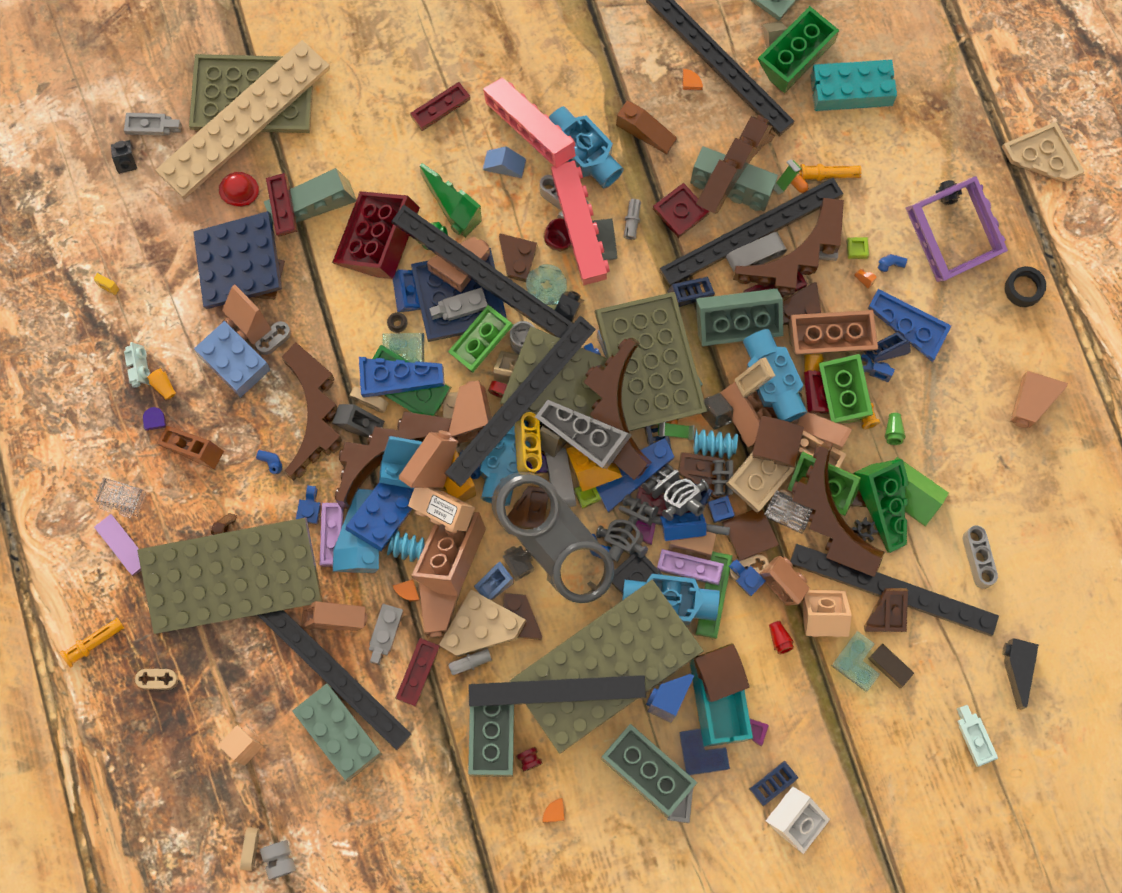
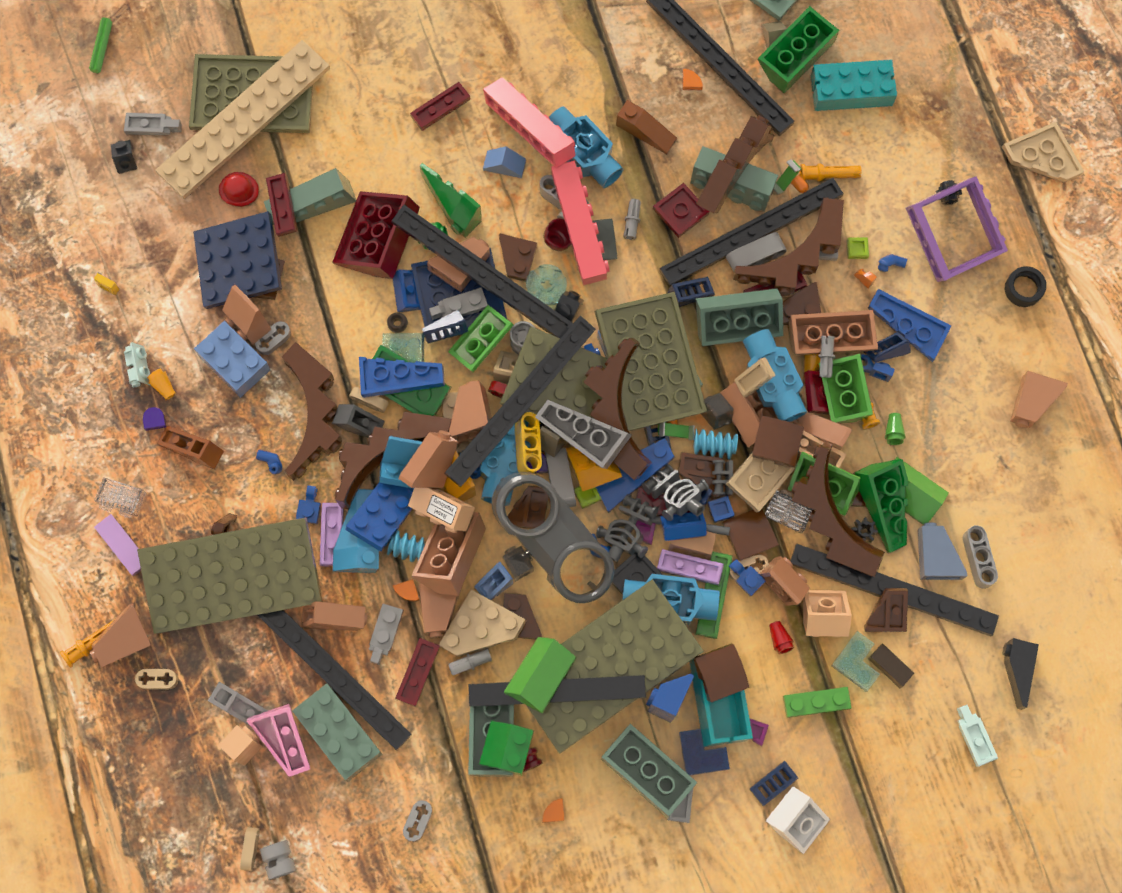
none -> bright green axle [89,17,112,73]
none -> nougat slope [90,603,151,667]
none -> light grey slope [207,682,268,726]
none -> bright pink wedge [247,704,310,777]
none -> light grey beam [403,800,432,842]
none -> slope [422,310,468,343]
none -> green slope [479,721,534,776]
none -> bright green slope [504,637,576,713]
none -> bright green plate [783,687,851,718]
none -> light grey axle [819,336,835,378]
none -> sand blue slope [918,523,967,580]

